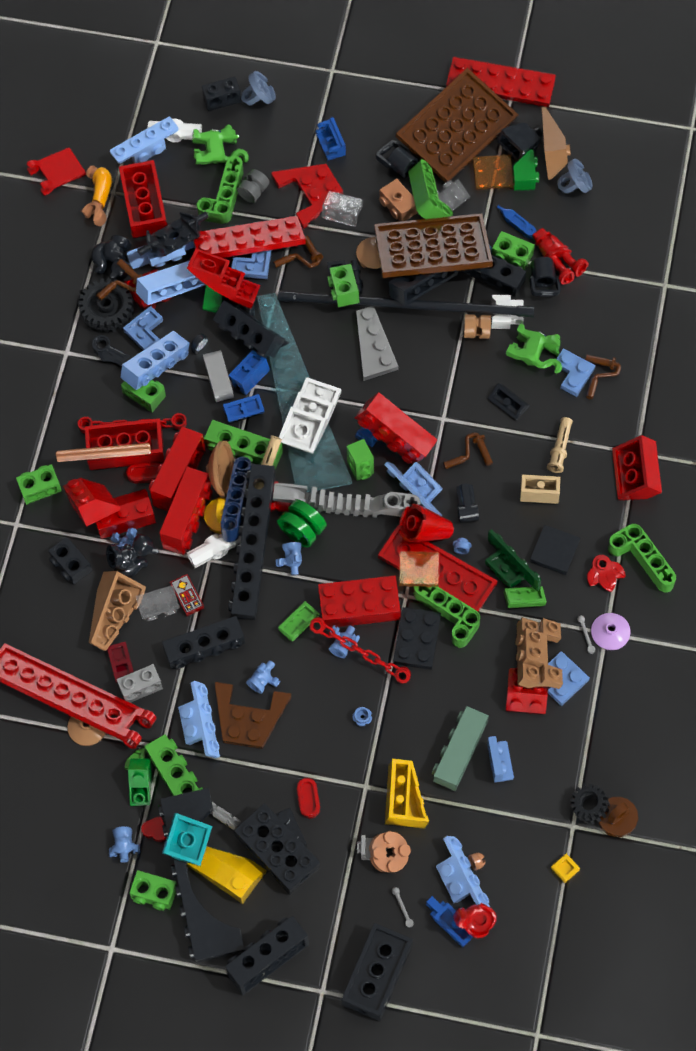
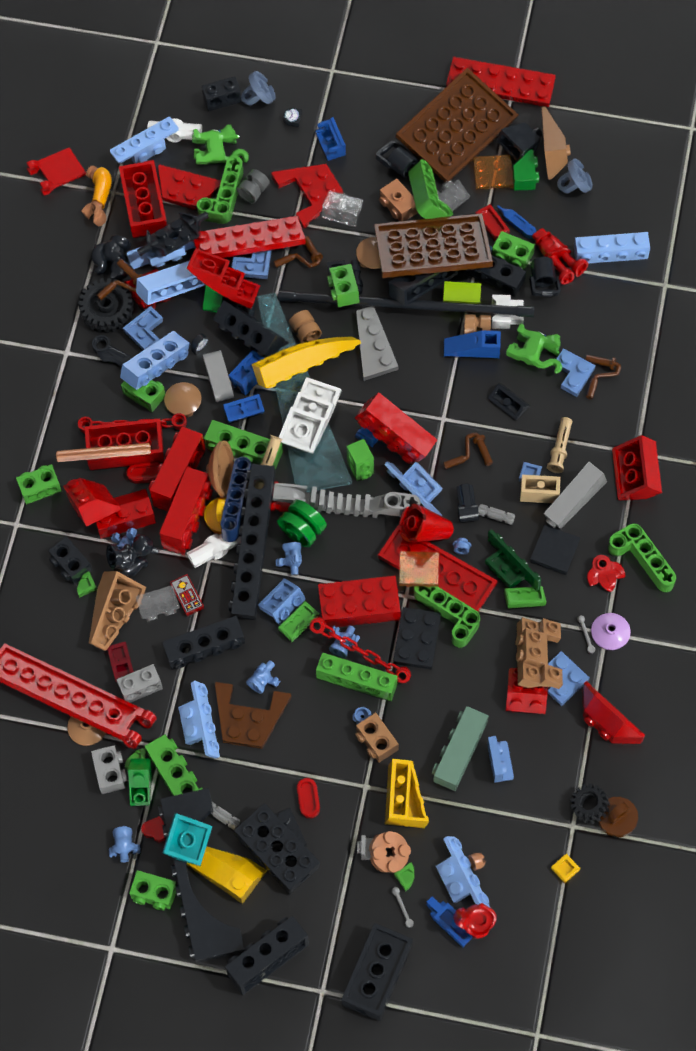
none -> bright green tile [77,571,97,598]
none -> light grey brick [91,745,128,794]
none -> red wing [158,164,221,210]
none -> medium nougat dish [164,382,202,417]
none -> yellow slope [252,337,361,388]
none -> medium blue bracket [258,578,306,625]
none -> tile [283,108,302,127]
none -> medium nougat wheel [289,310,322,343]
none -> bright green brick [316,652,398,701]
none -> medium nougat brick [355,713,399,763]
none -> bright green tile [394,862,415,892]
none -> lime brick [443,281,481,304]
none -> blue slope [444,330,501,358]
none -> red tile [475,204,510,242]
none -> light grey axle [478,504,515,525]
none -> medium blue tile [519,462,542,482]
none -> light grey slope [544,462,607,529]
none -> light blue brick [574,232,650,263]
none -> red wedge [582,681,645,744]

